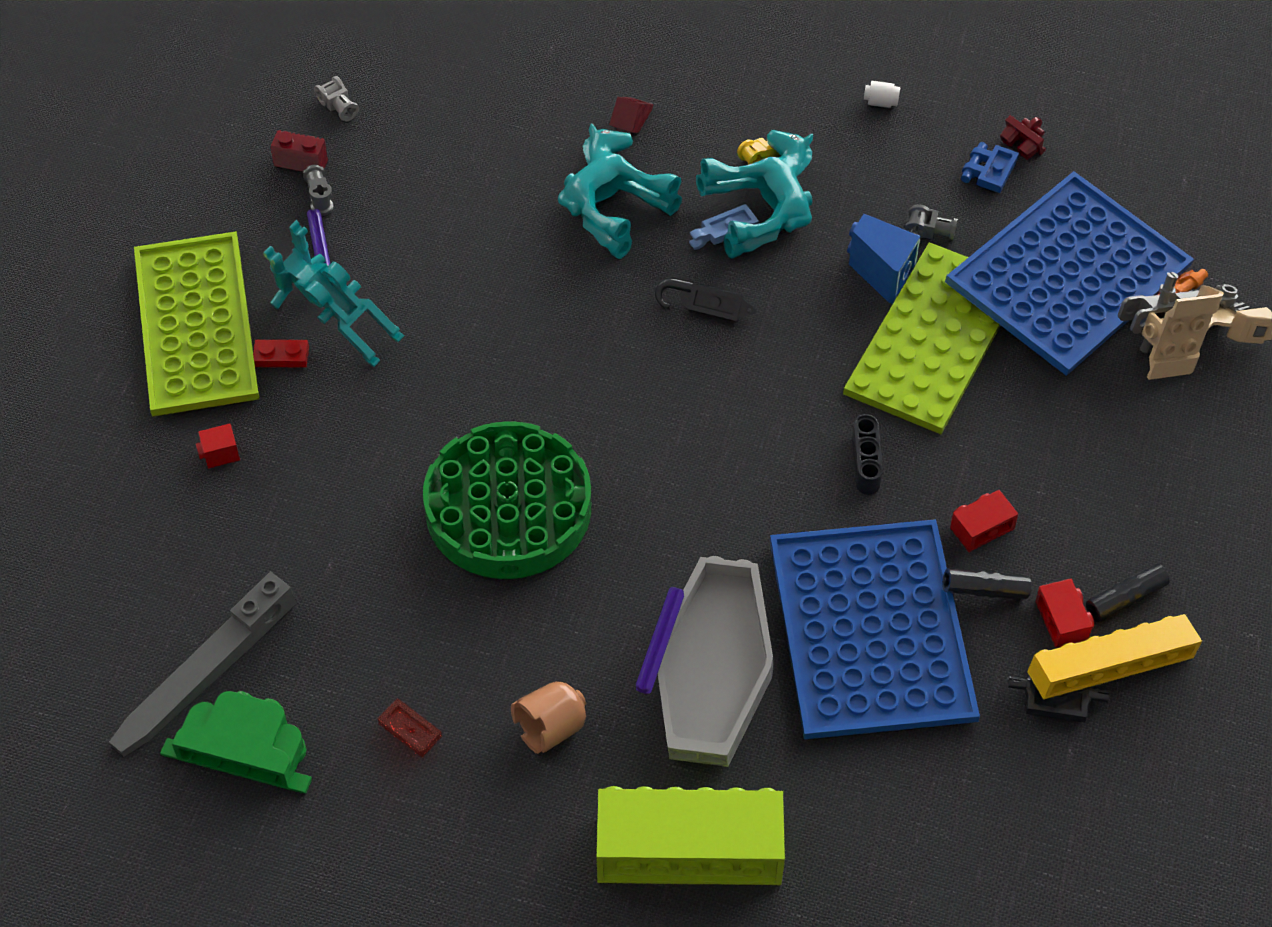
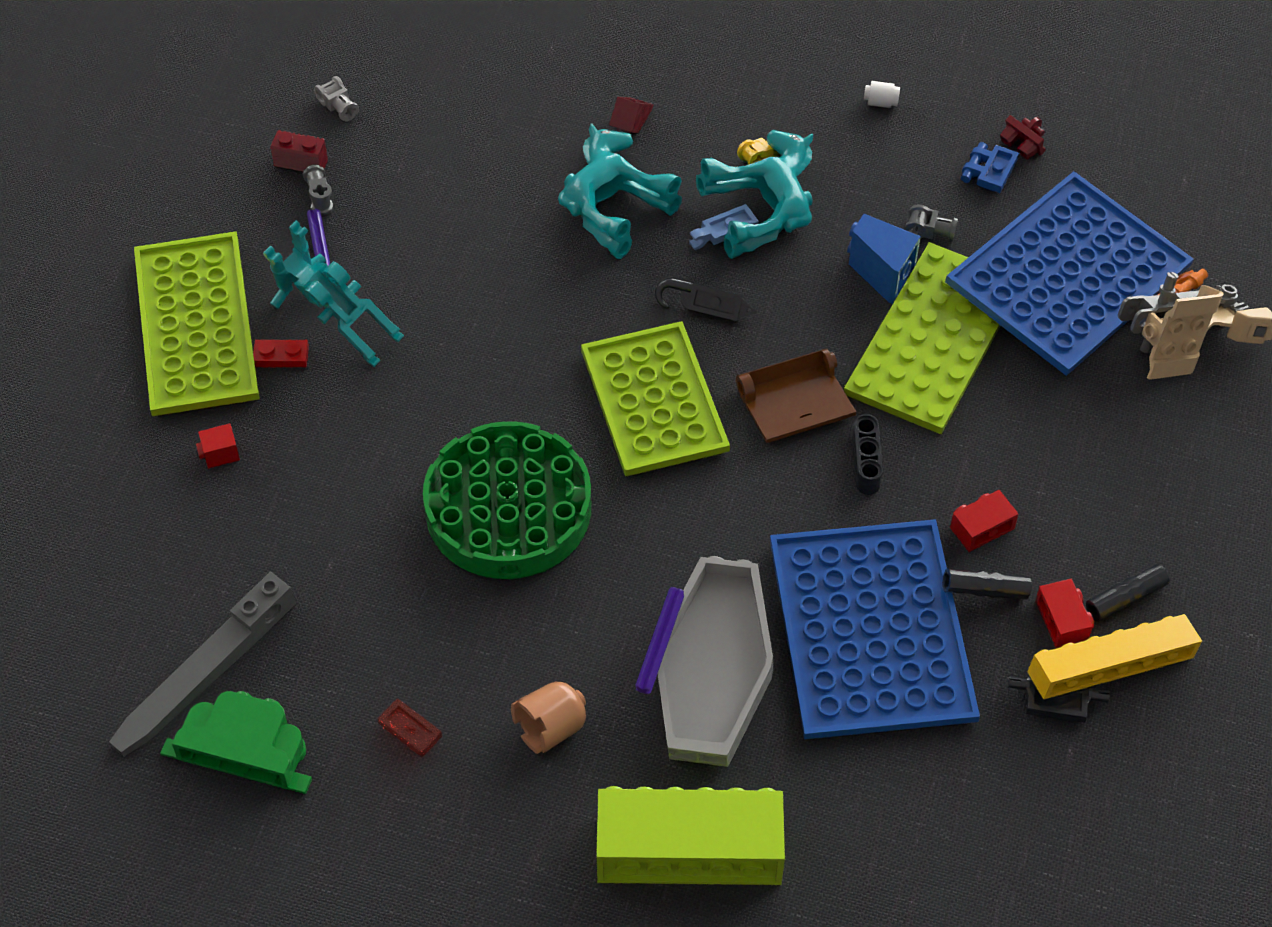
none -> lime plate [581,321,730,477]
none -> reddish brown door [736,349,856,443]

